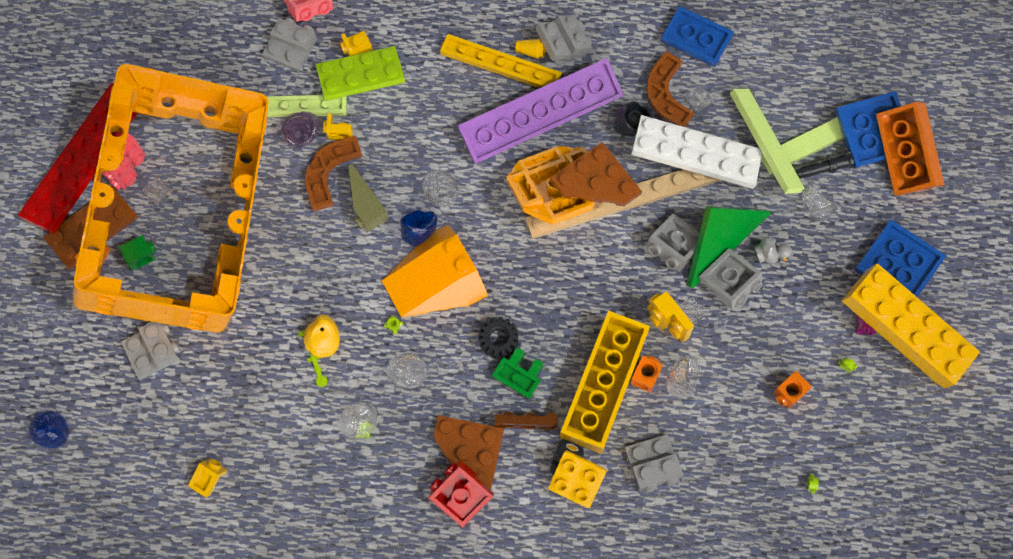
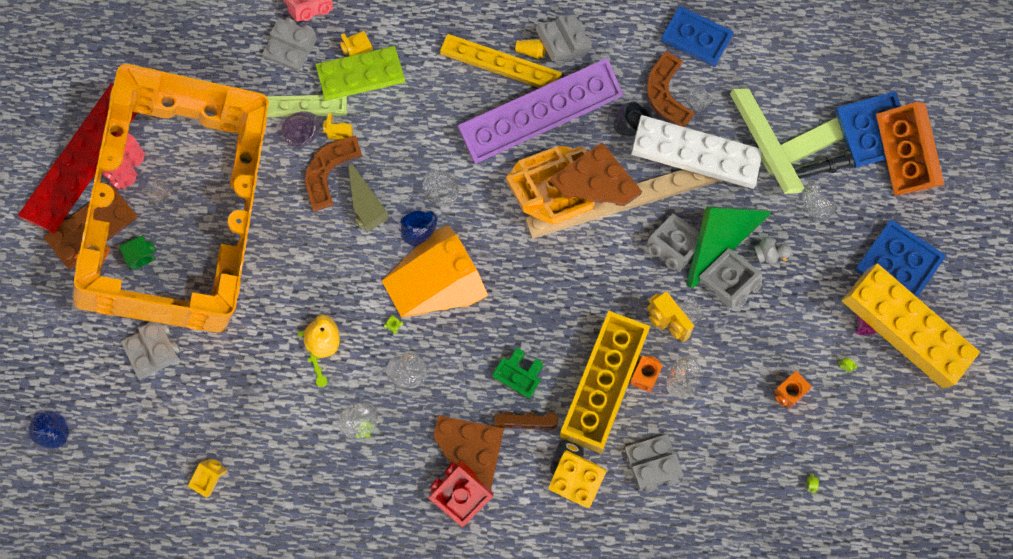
black tyre [479,317,519,359] -> none

